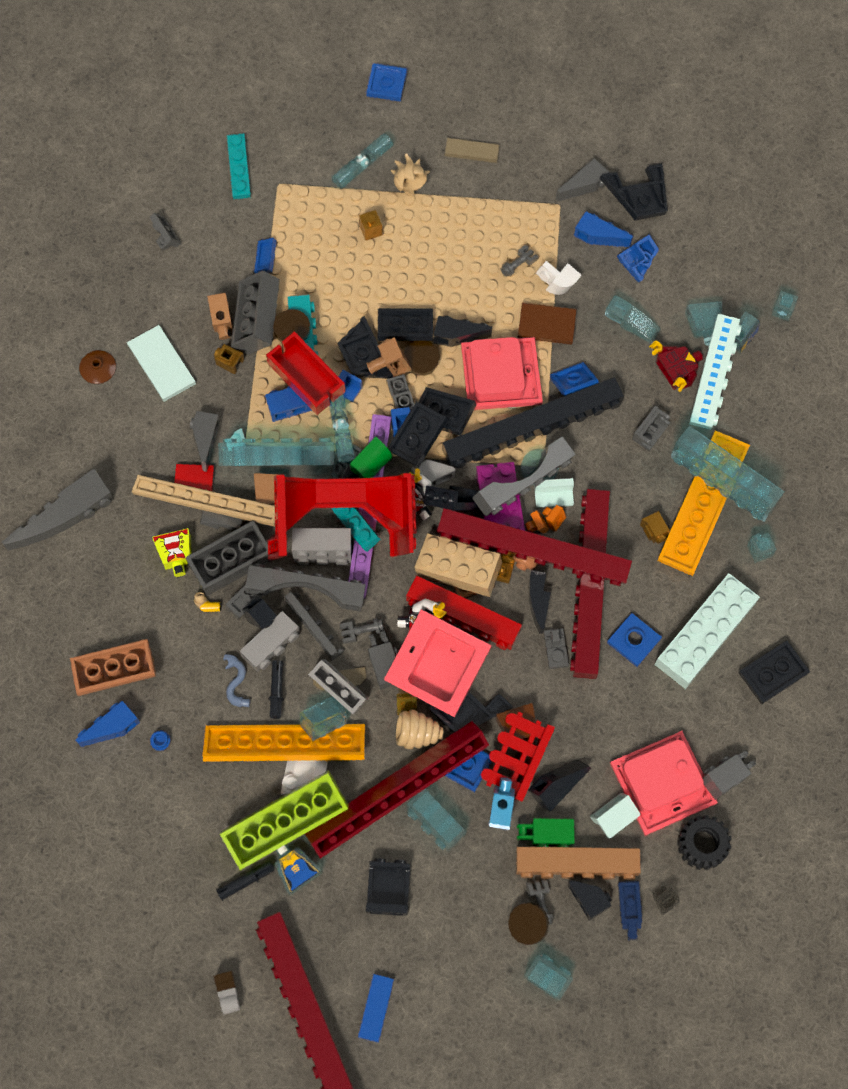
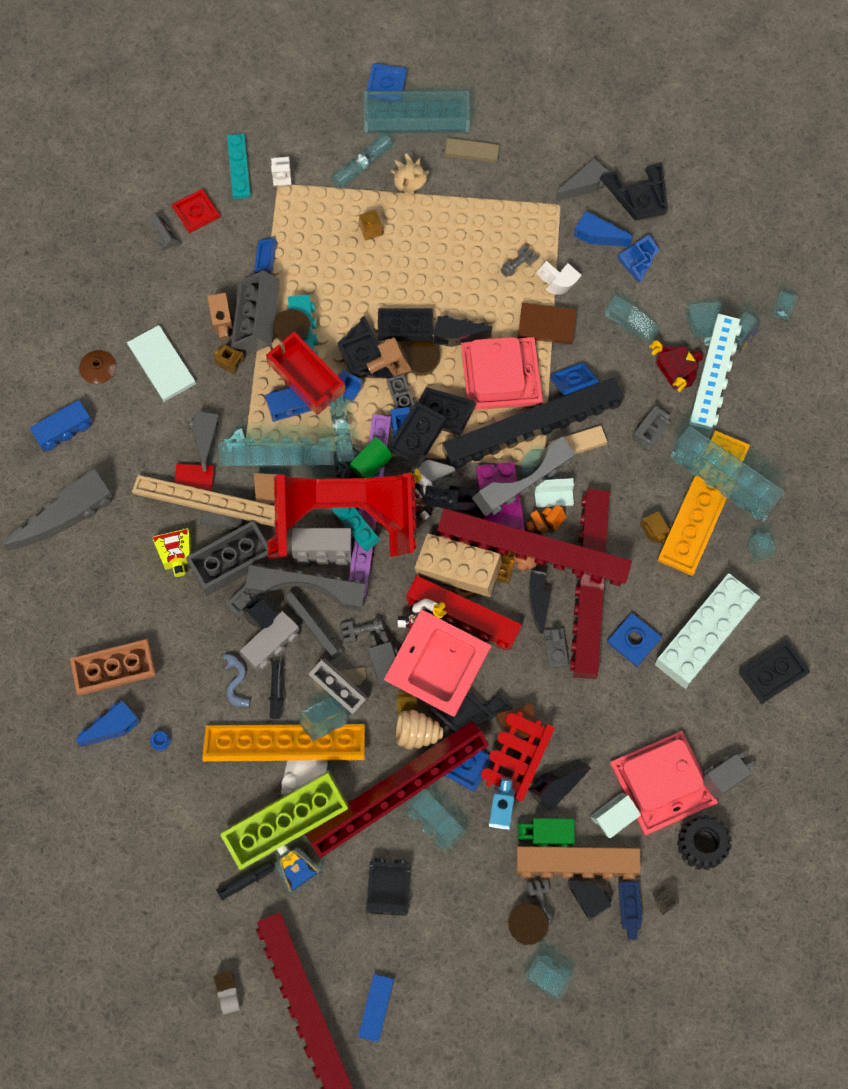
arm [194,592,220,612] -> none
none -> blue brick [30,400,93,452]
none -> red tile [171,188,220,234]
none -> white brick [271,157,292,187]
none -> clear light blue brick [364,90,470,133]
none -> tan tile [548,426,607,454]

